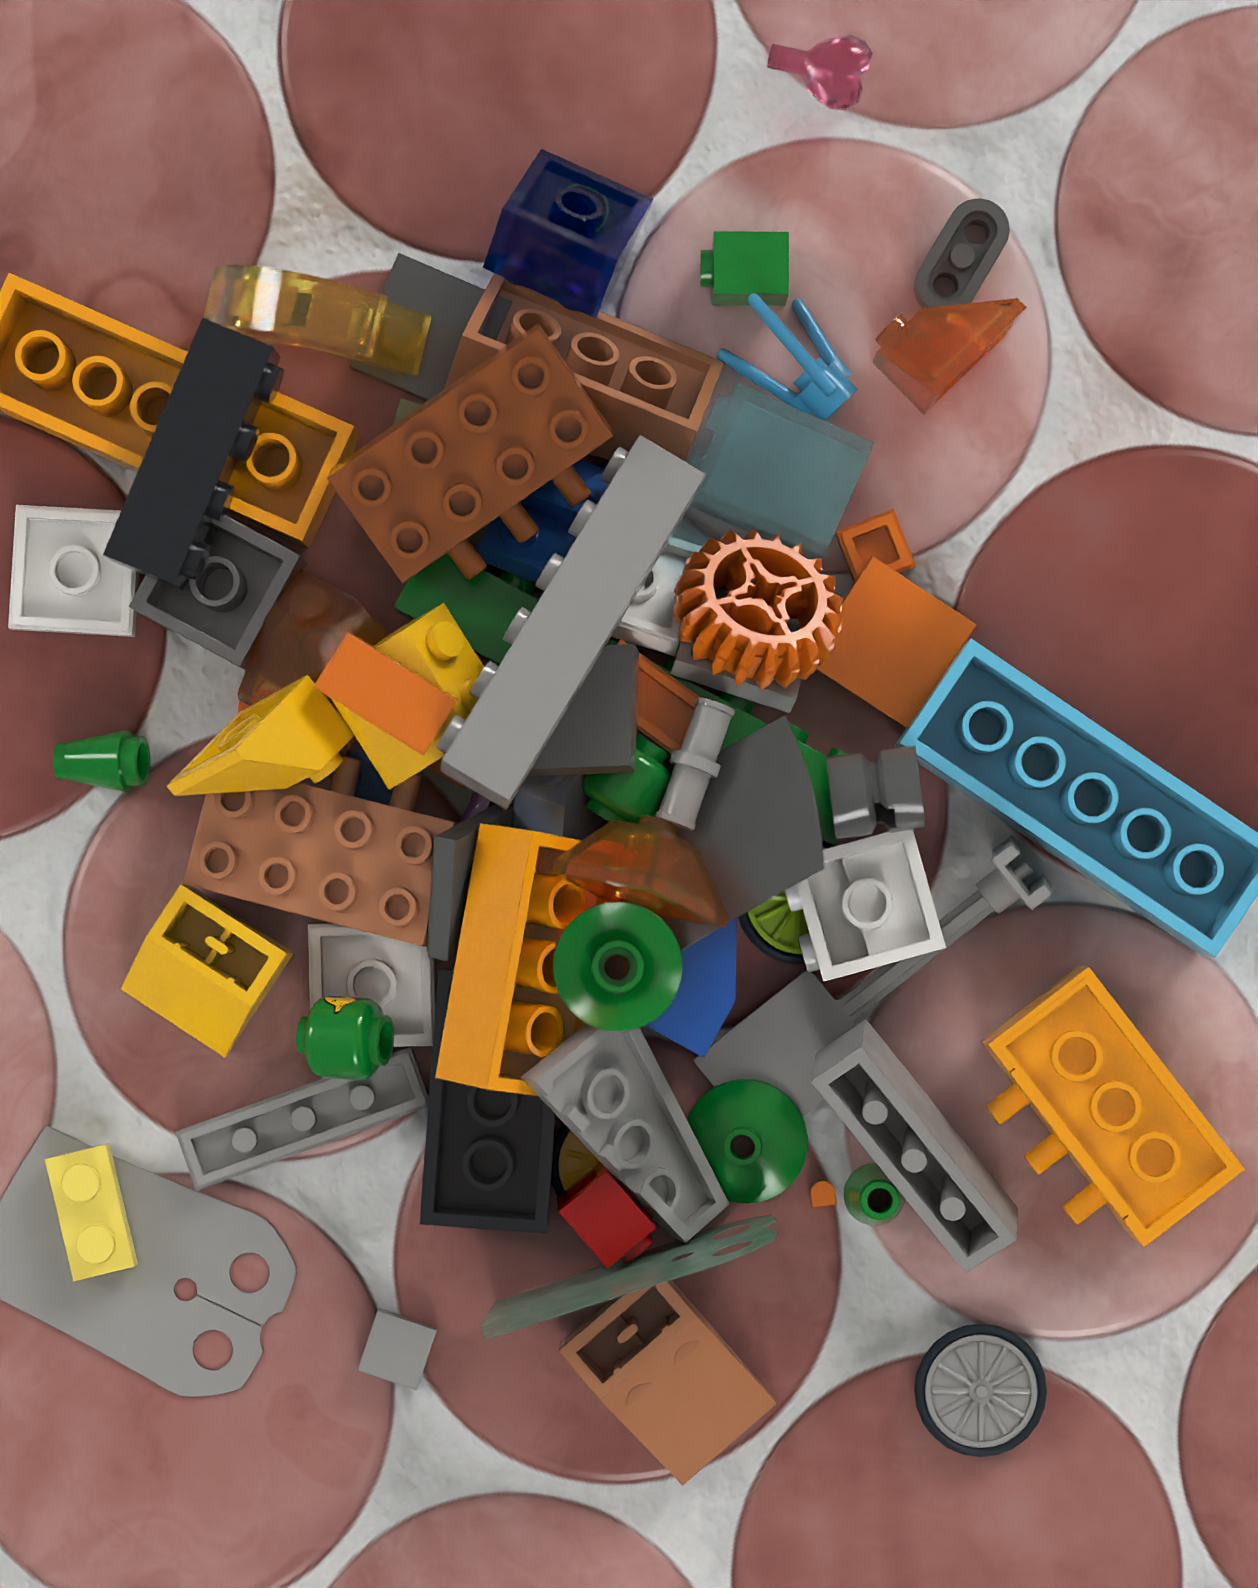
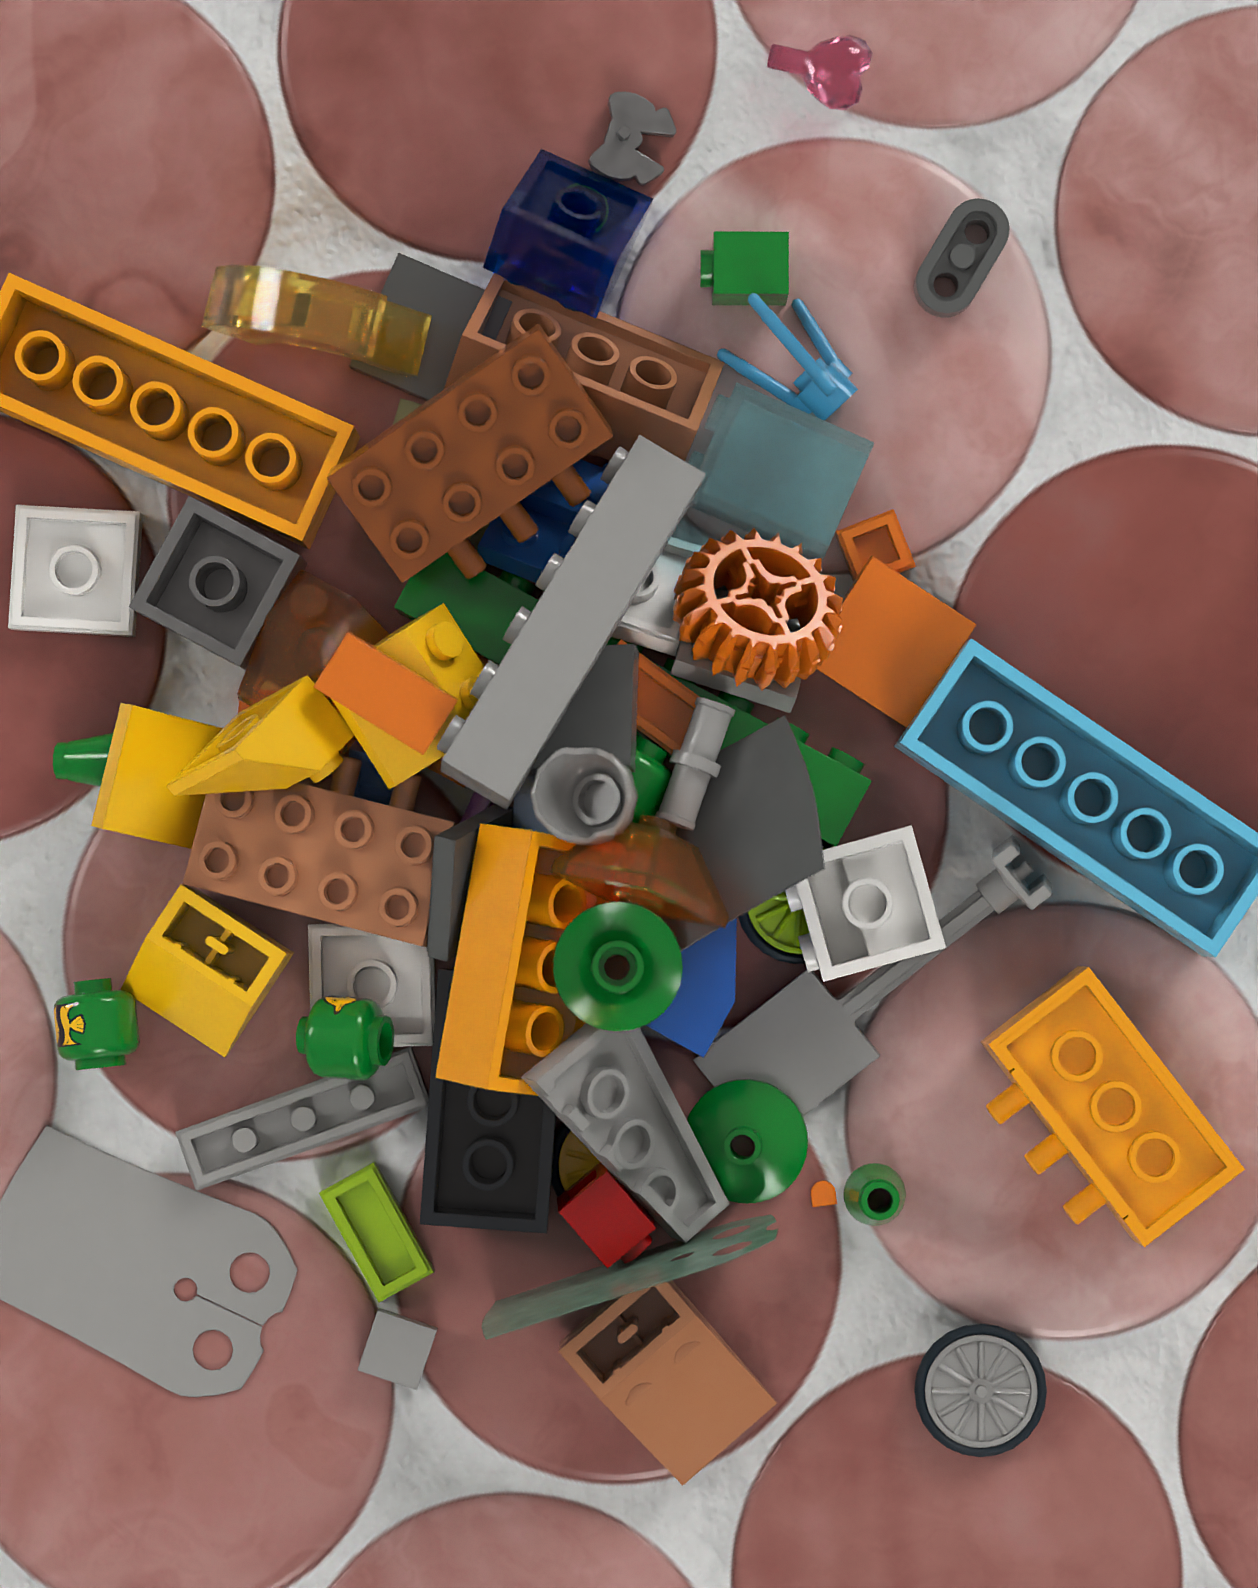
light yellow plate [45,1143,138,1282] -> none
black brick [103,317,284,590] -> none
light grey brick [810,1019,1018,1273] -> none
dark grey wheel [826,746,926,839] -> none
clear orange slope [872,298,1026,415] -> none
none -> green head [54,978,140,1070]
none -> yellow tile [91,703,223,849]
none -> lime tile [319,1161,435,1303]
none -> light grey hair [530,747,638,845]
none -> flat silver piece [588,92,676,186]

